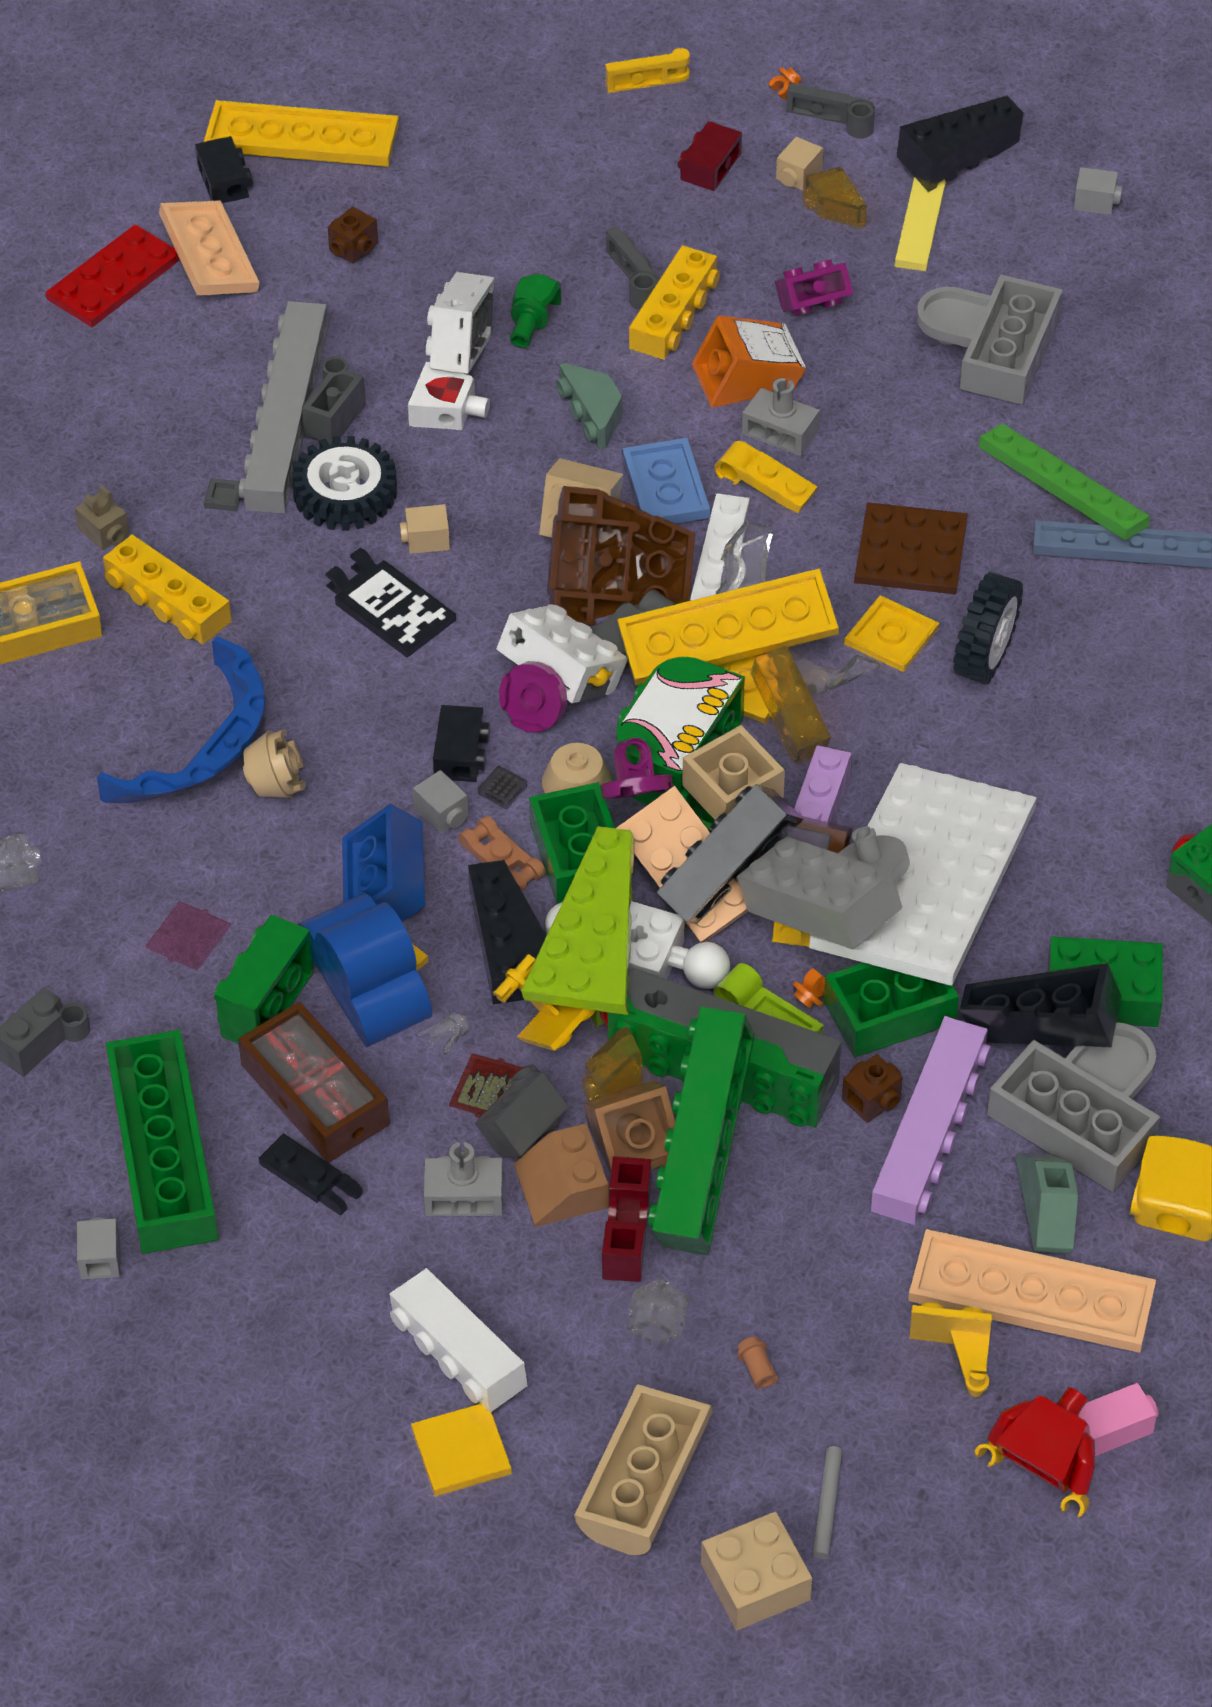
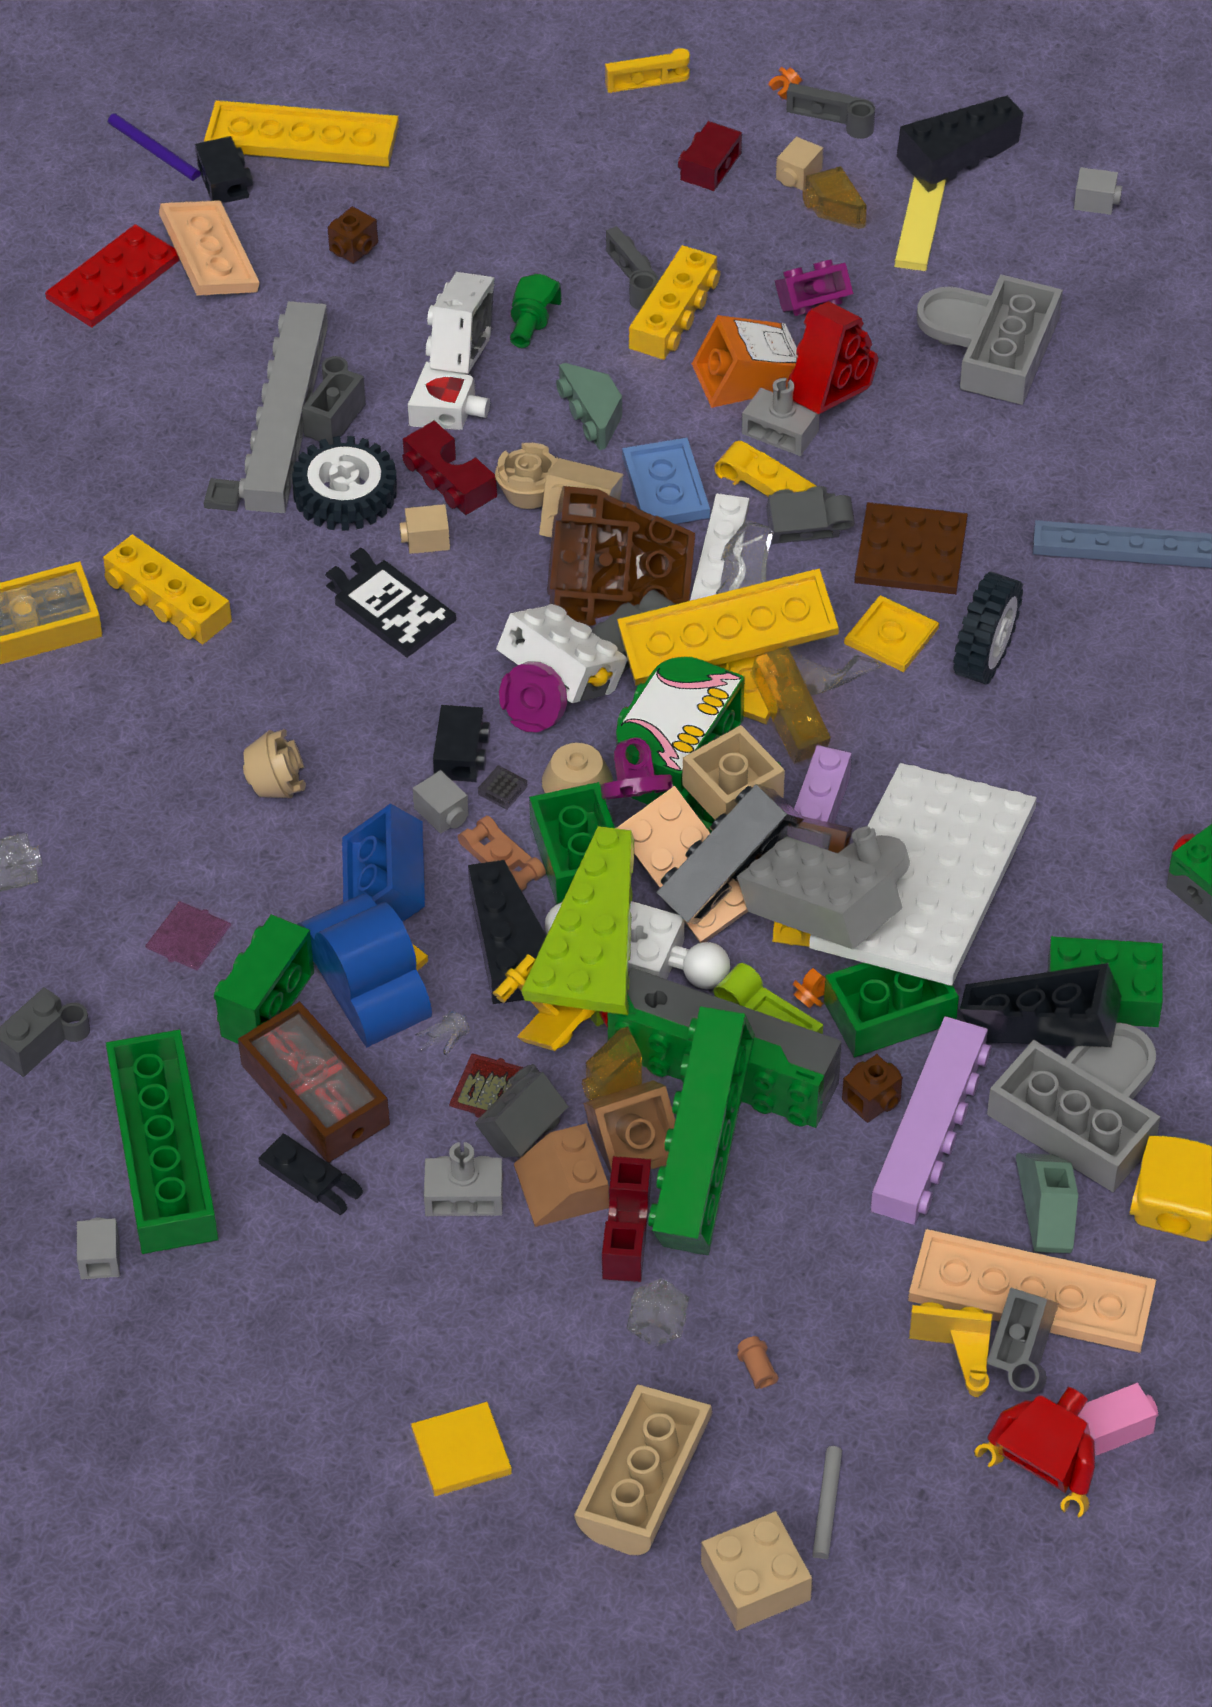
dark tan brick [74,485,129,550] -> none
blue windscreen [97,636,265,803] -> none
white brick [389,1268,528,1413] -> none
bright green plate [979,423,1150,541] -> none
none -> dark purple bar [108,113,201,181]
none -> dark red arch [402,420,497,515]
none -> tan cone [495,443,558,509]
none -> dark grey hinge [766,486,855,544]
none -> red brick [788,301,879,414]
none -> dark grey hinge [987,1287,1059,1394]

